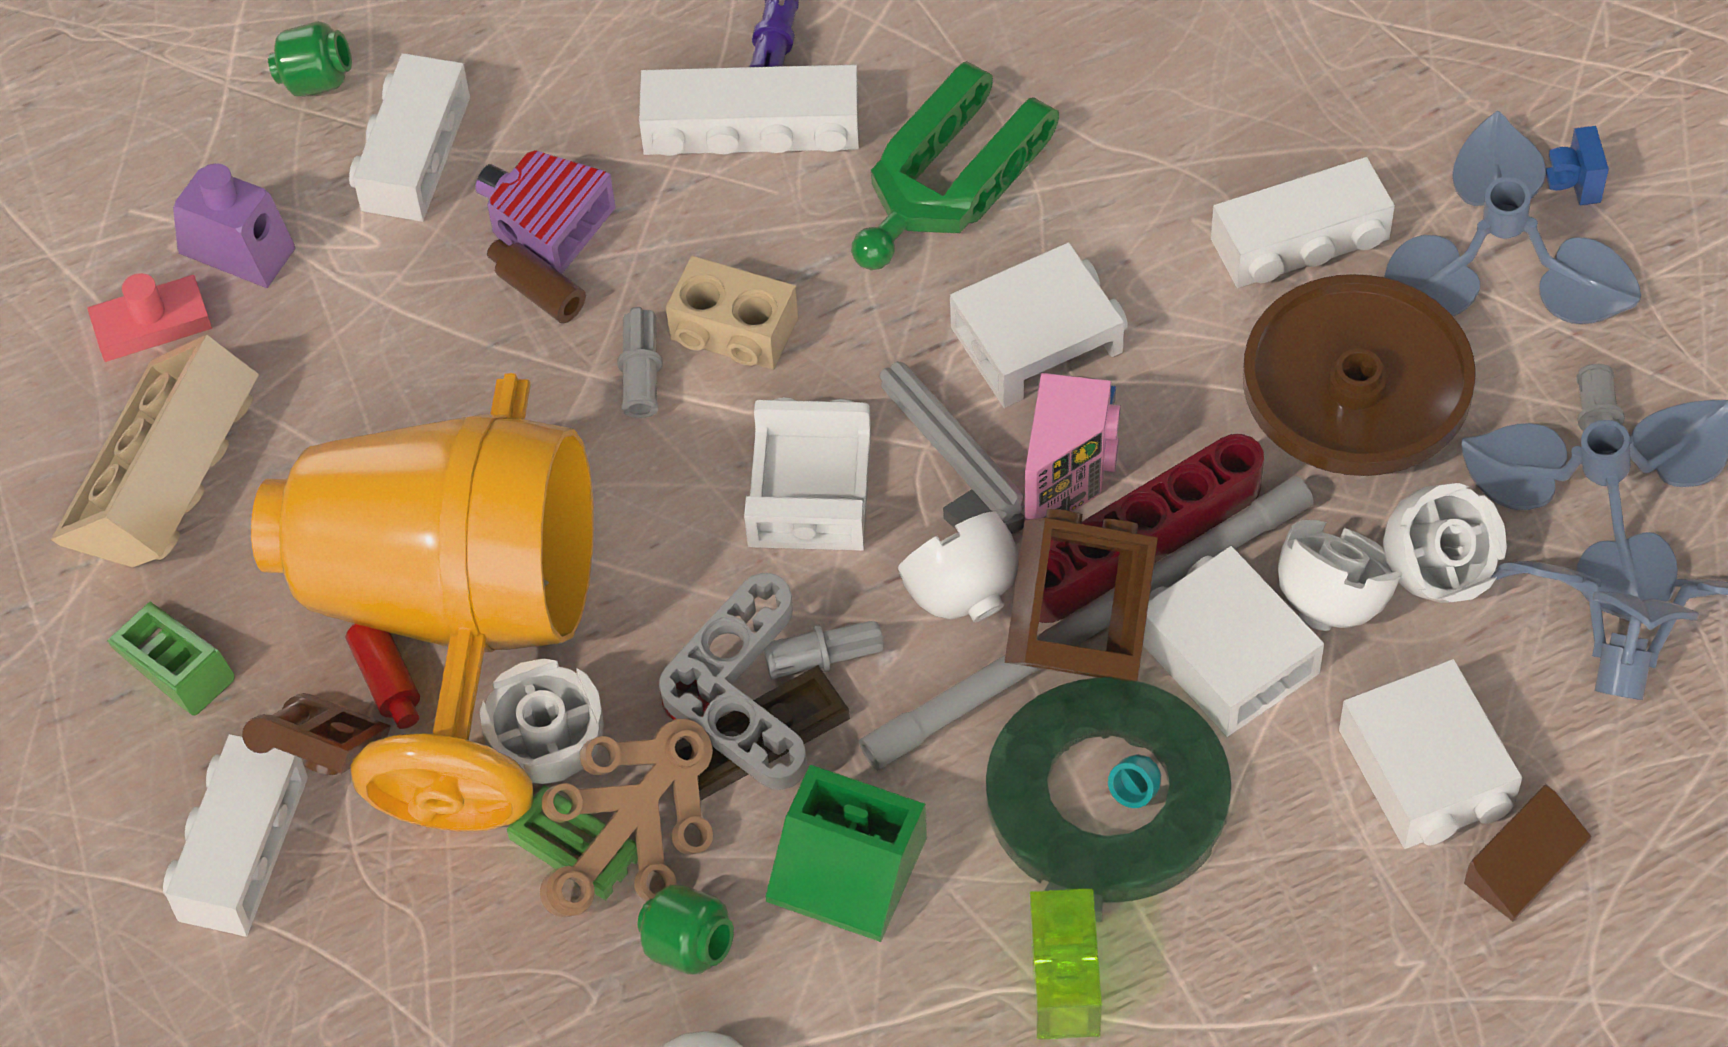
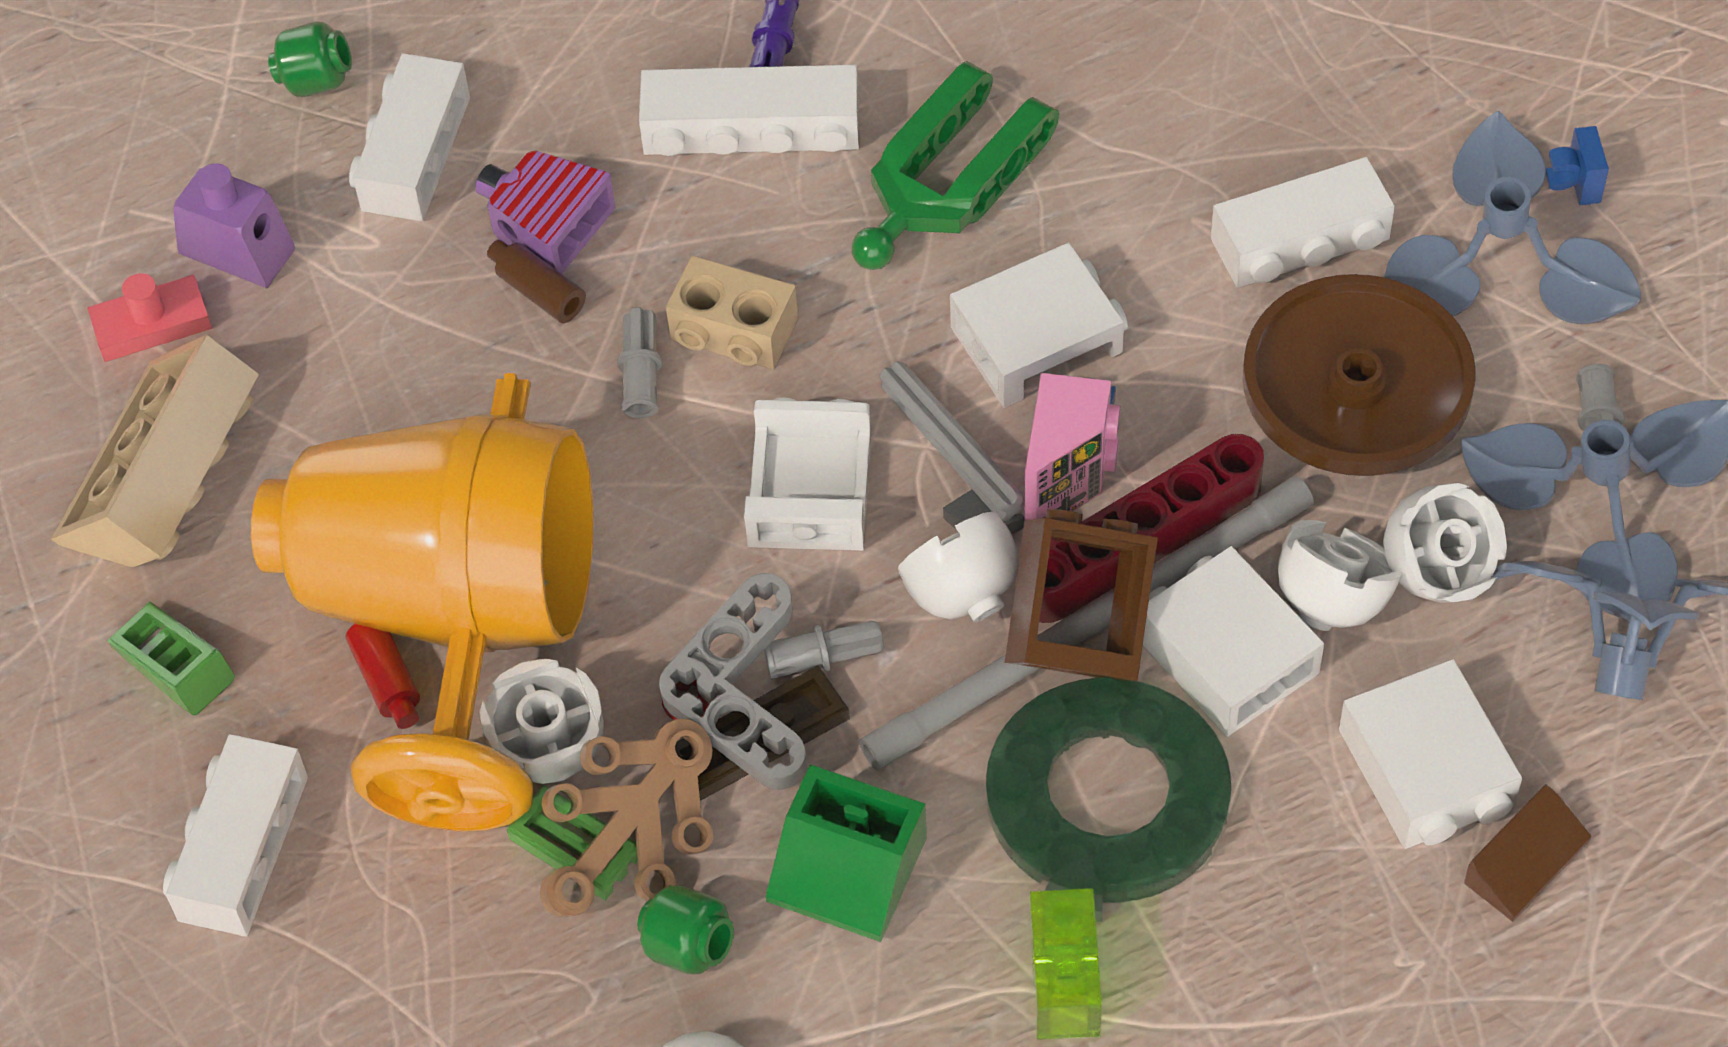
reddish brown plate [242,693,391,775] -> none
teal hinge [1108,754,1162,808] -> none

